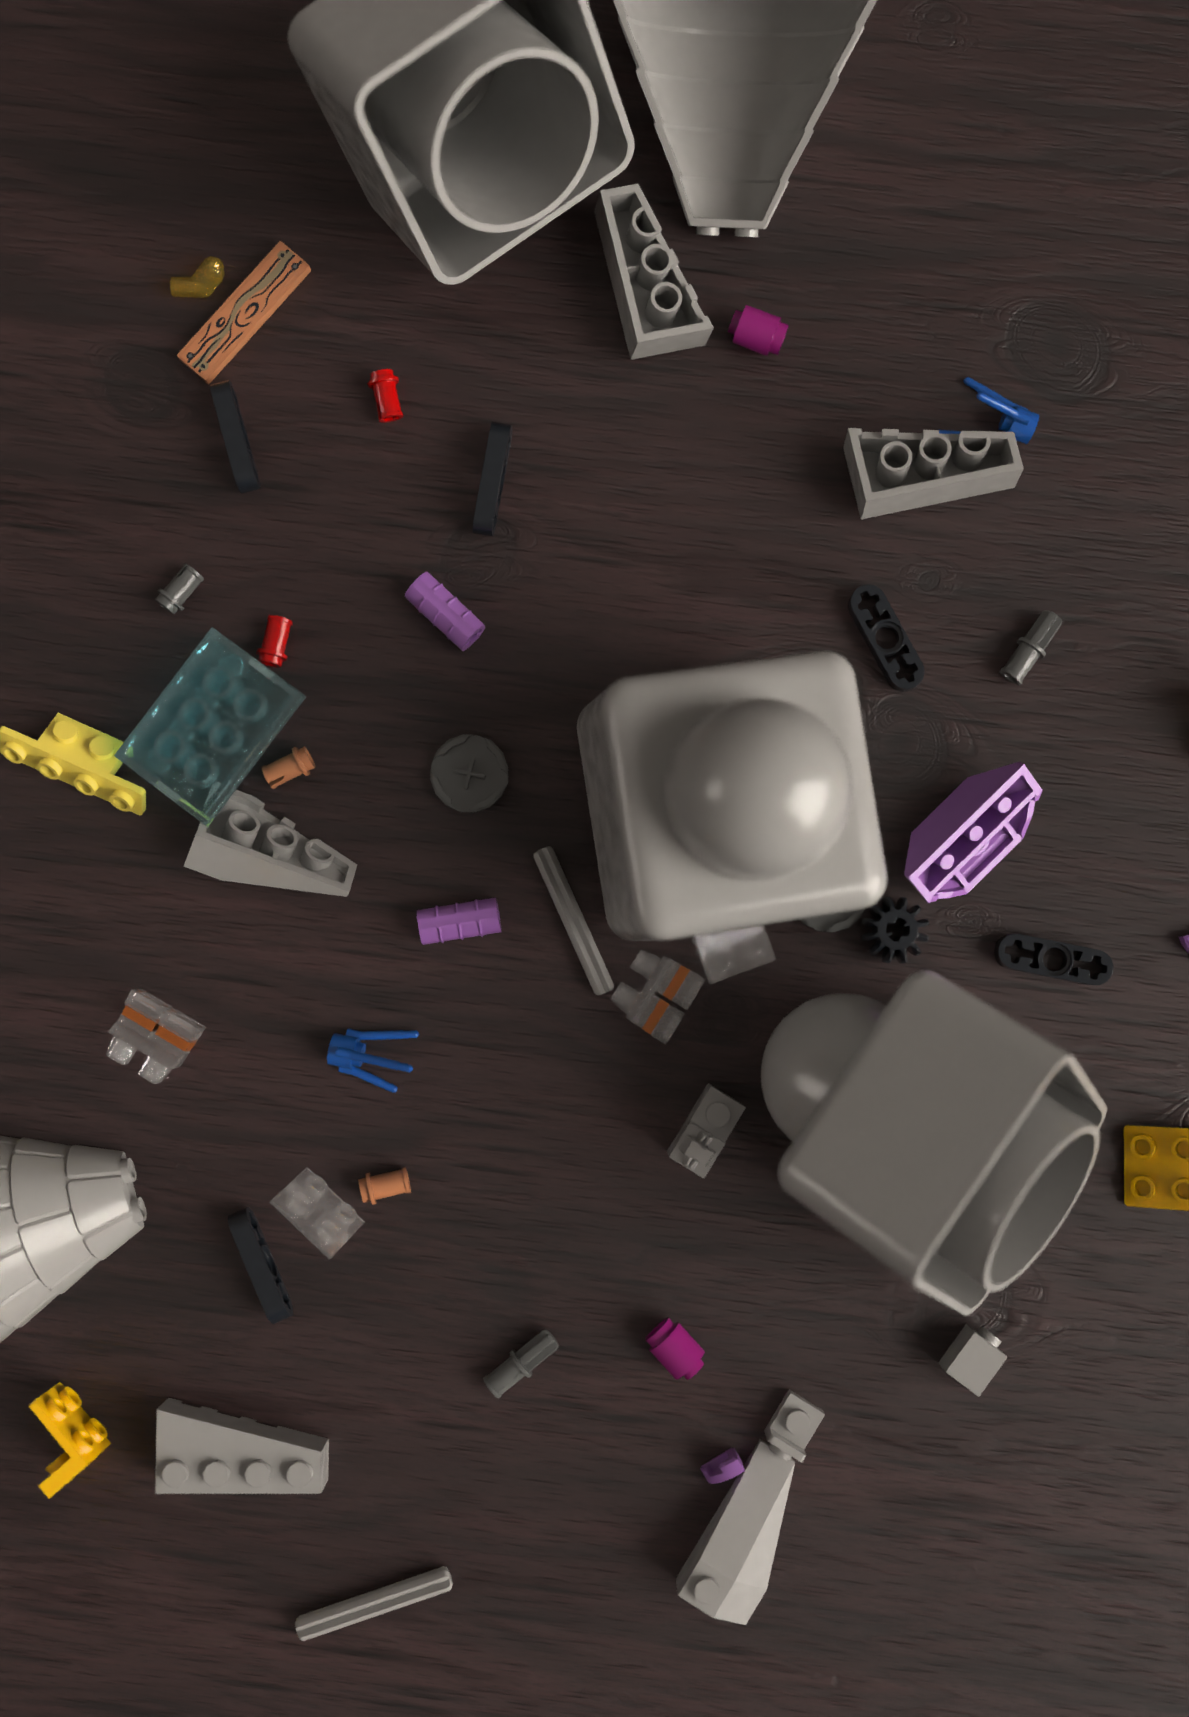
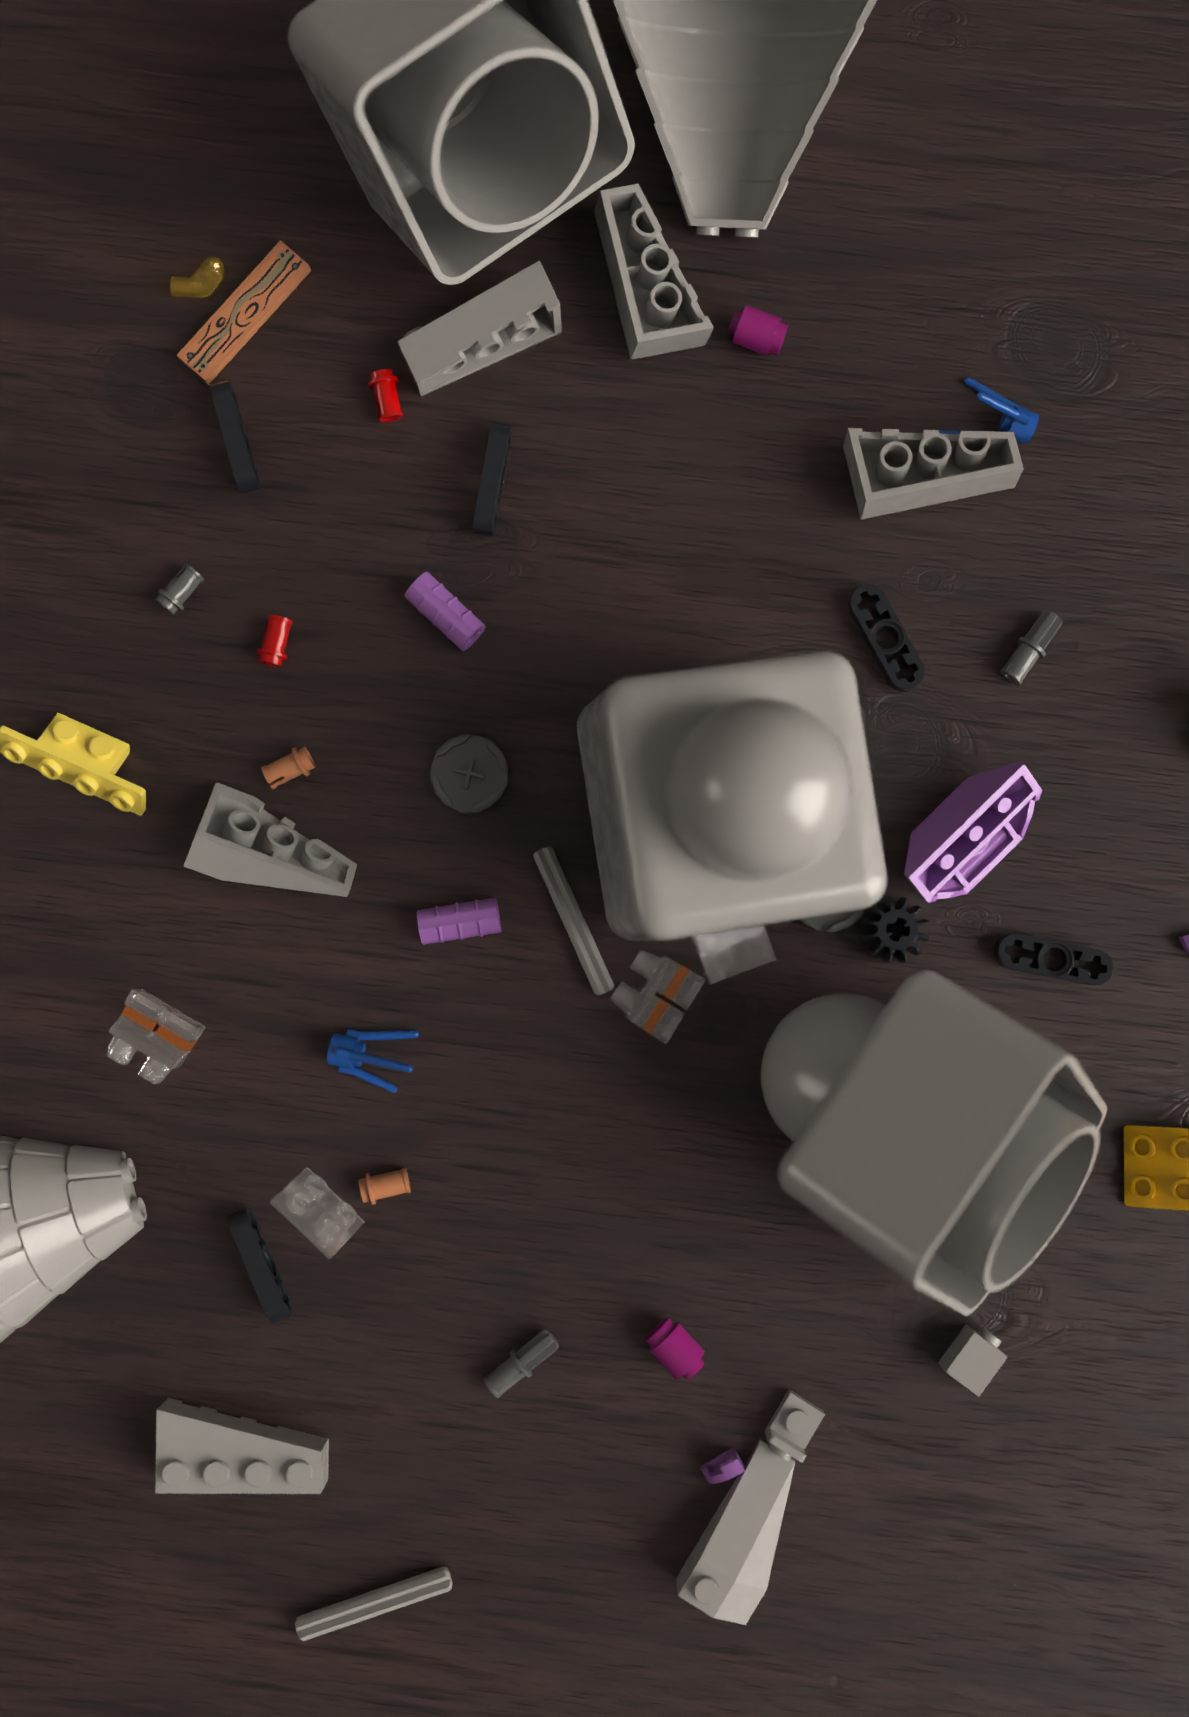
yellow bracket [29,1382,111,1498] -> none
clear light blue slope [114,627,306,827] -> none
light grey hinge [667,1083,746,1179] -> none
none -> light grey wedge [397,260,562,396]

